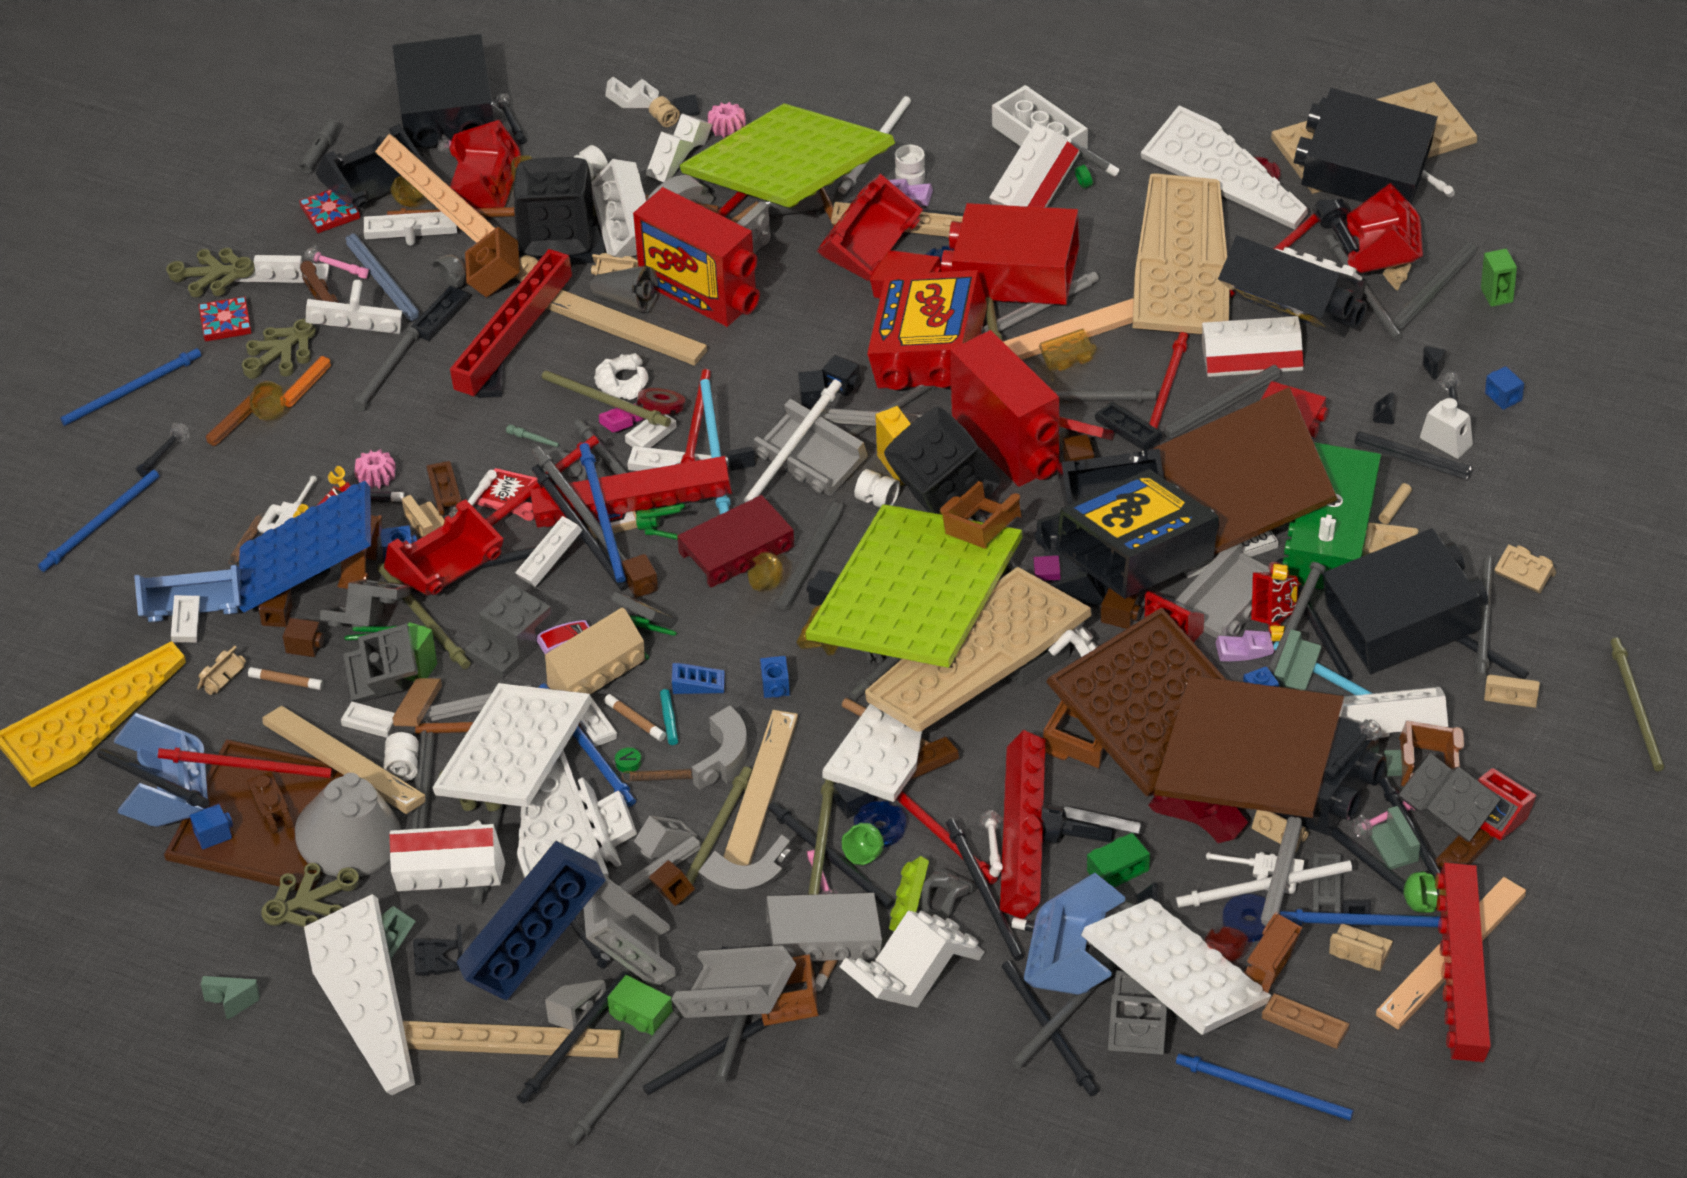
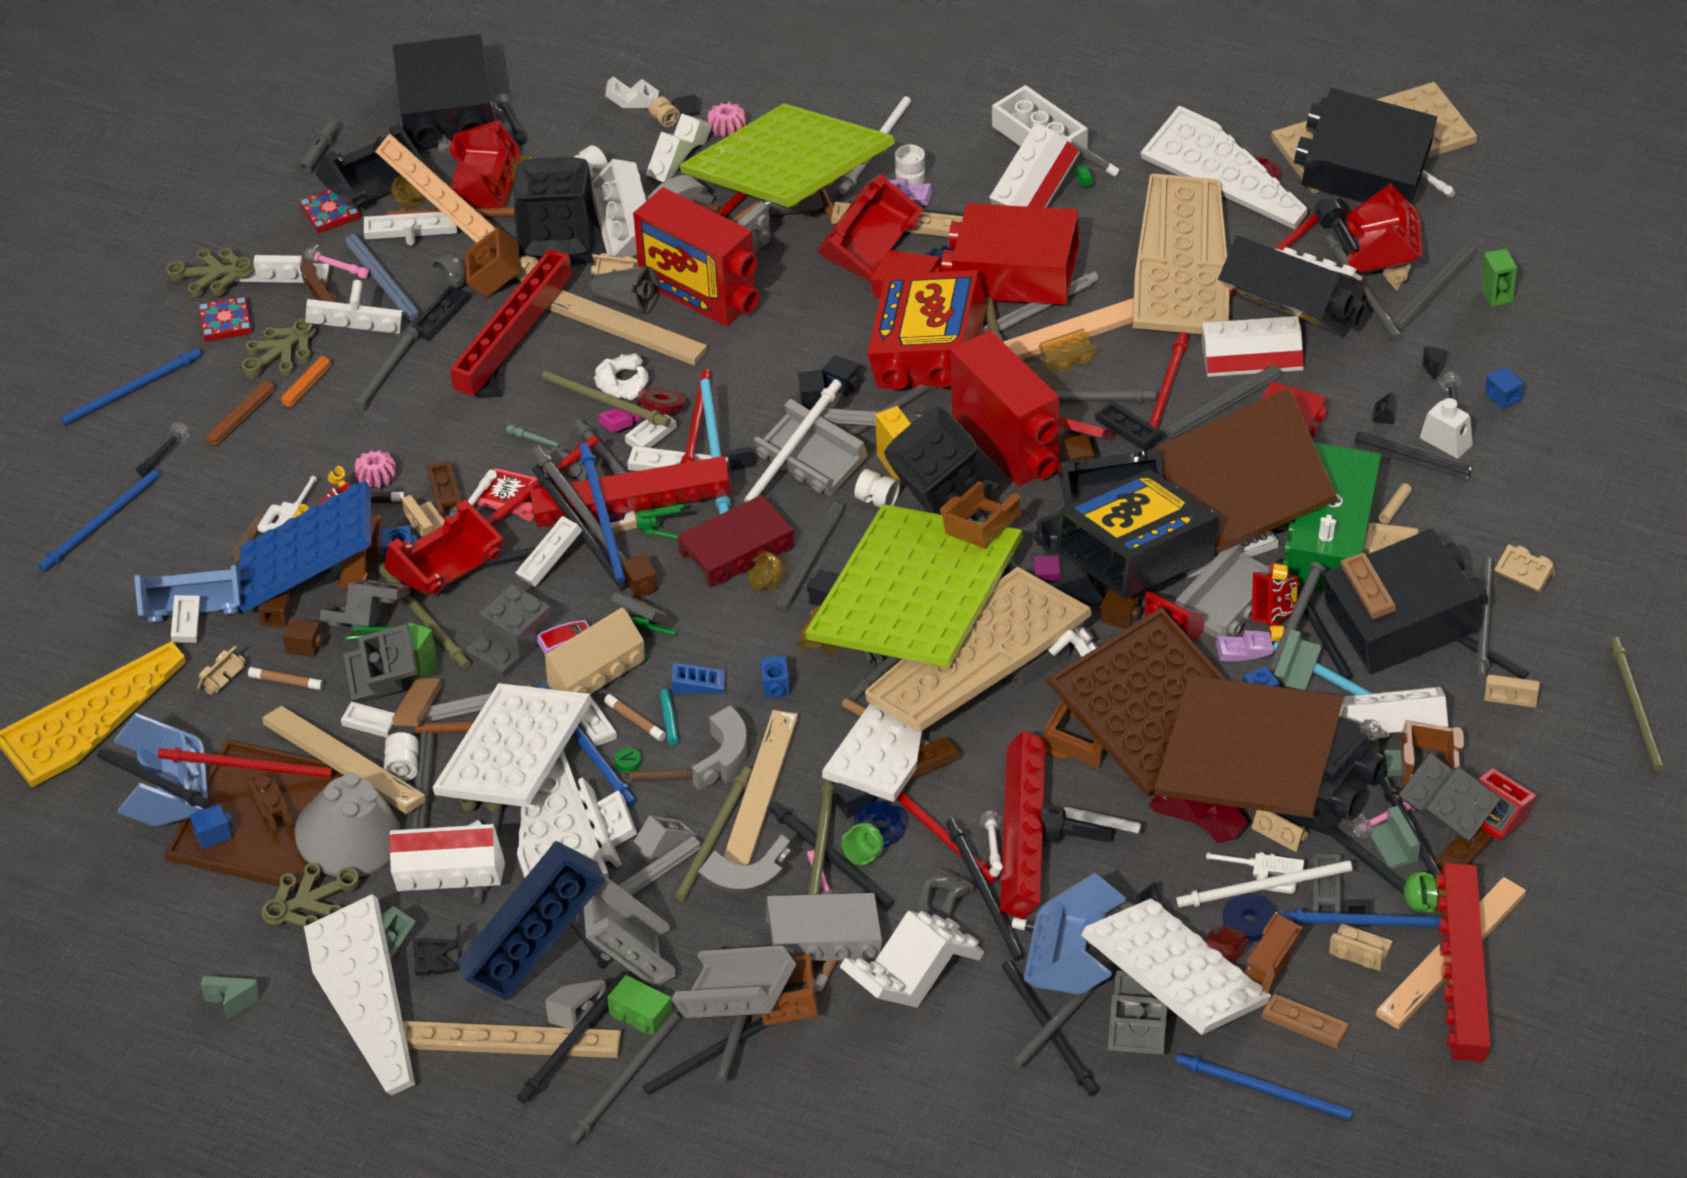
clear yellow hair [249,381,286,421] -> none
reddish brown brick [648,860,695,906] -> none
lime plate [889,856,929,931] -> none
green brick [1087,833,1150,888] -> none
light grey axle [1261,816,1302,926] -> none
none -> medium nougat tile [1341,552,1396,619]

